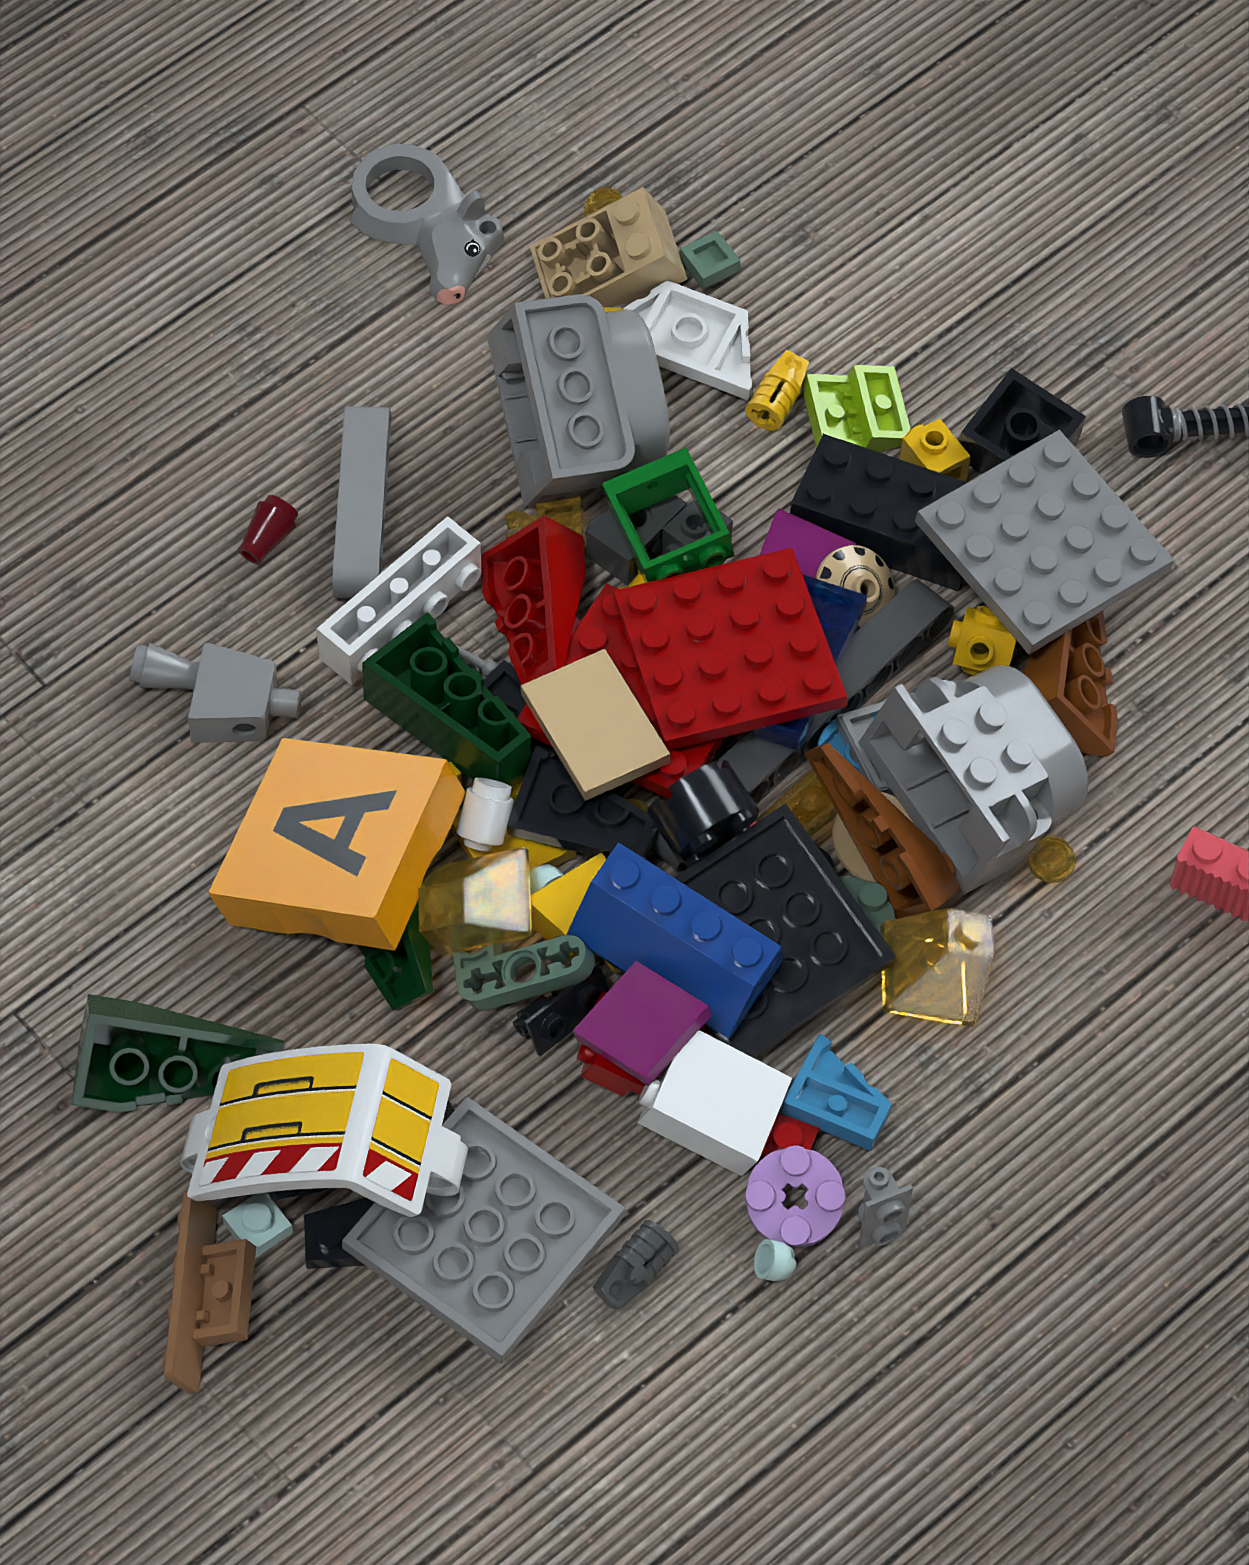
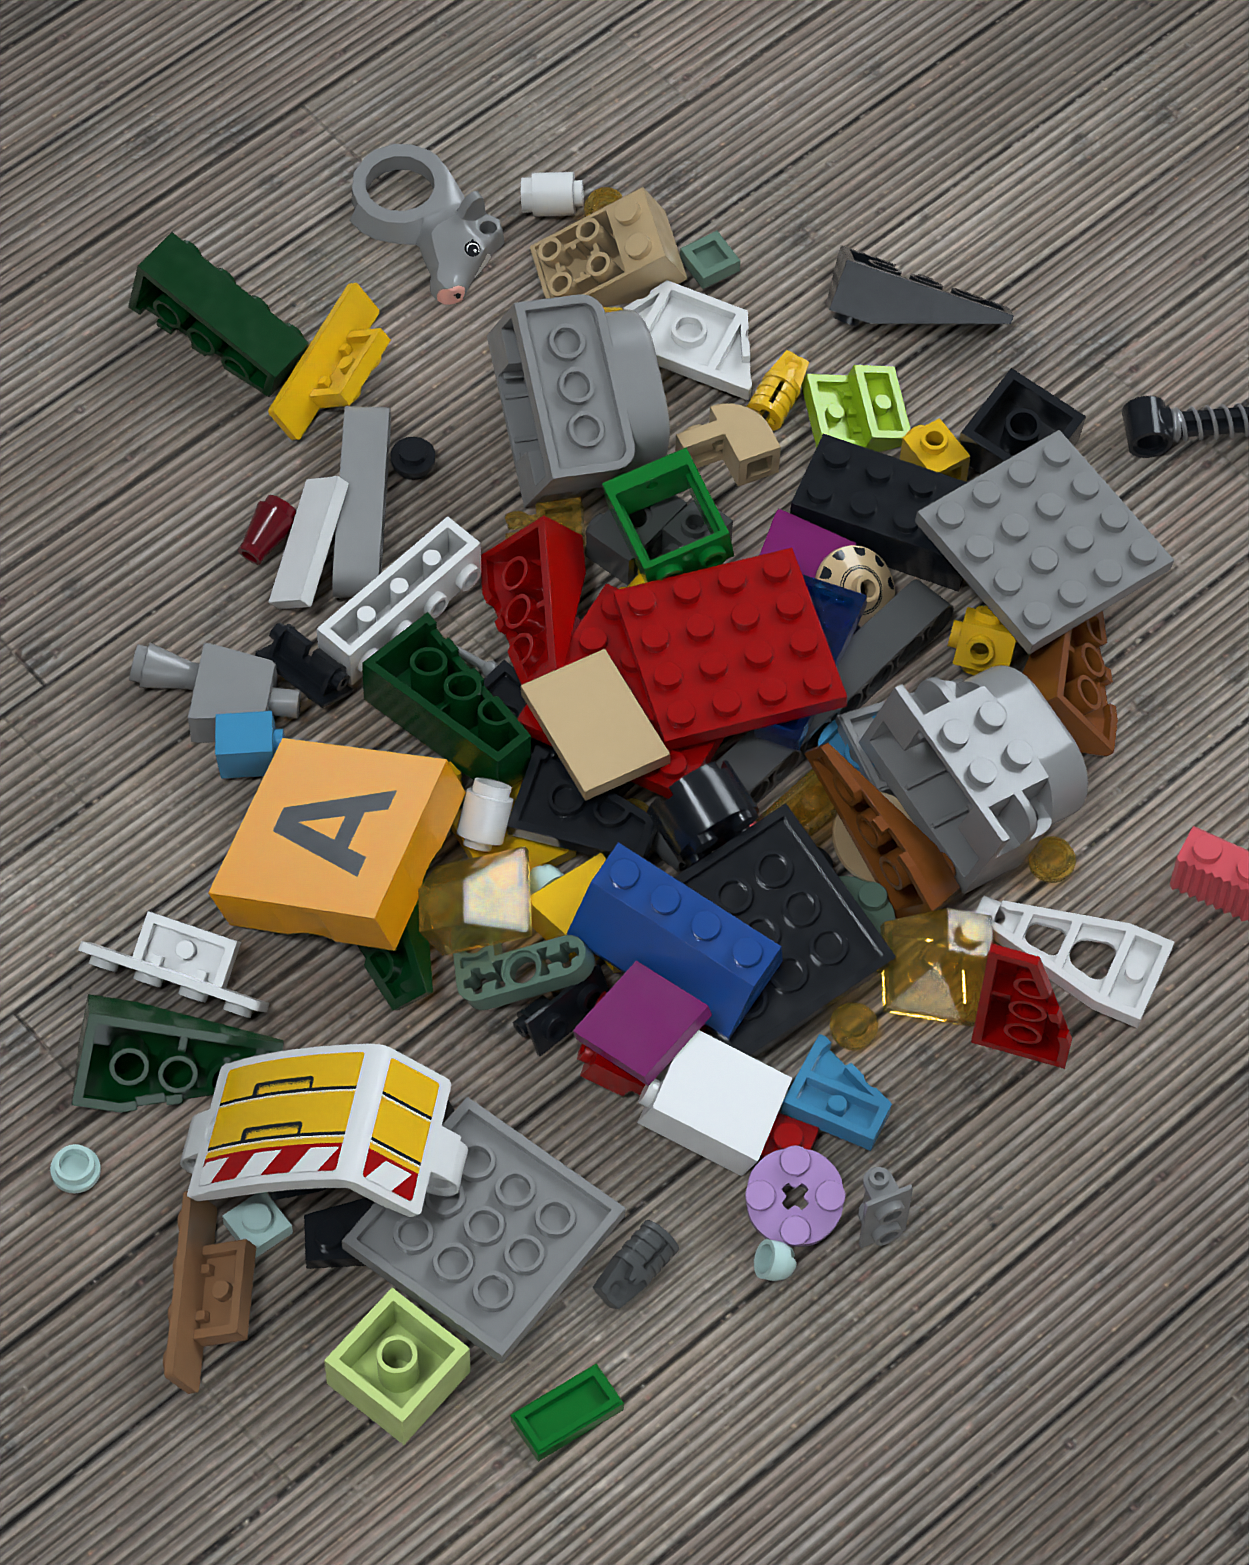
none -> light aqua plate [50,1144,101,1194]
none -> white bracket [78,911,270,1018]
none -> dark green wedge [128,232,309,397]
none -> dark azure brick [215,711,285,779]
none -> black hinge [255,622,353,708]
none -> yellow bracket [268,283,391,440]
none -> white tile [268,476,349,609]
none -> yellowish green brick [324,1288,471,1445]
none -> black plate [390,437,436,480]
none -> green tile [510,1364,624,1462]
none -> white brick [521,172,584,217]
none -> tan brick [675,403,781,487]
none -> black wedge [827,245,1014,326]
none -> clear yellow plate [829,1003,878,1050]
none -> white plate [970,895,1174,1028]
none -> red wedge [971,943,1072,1069]

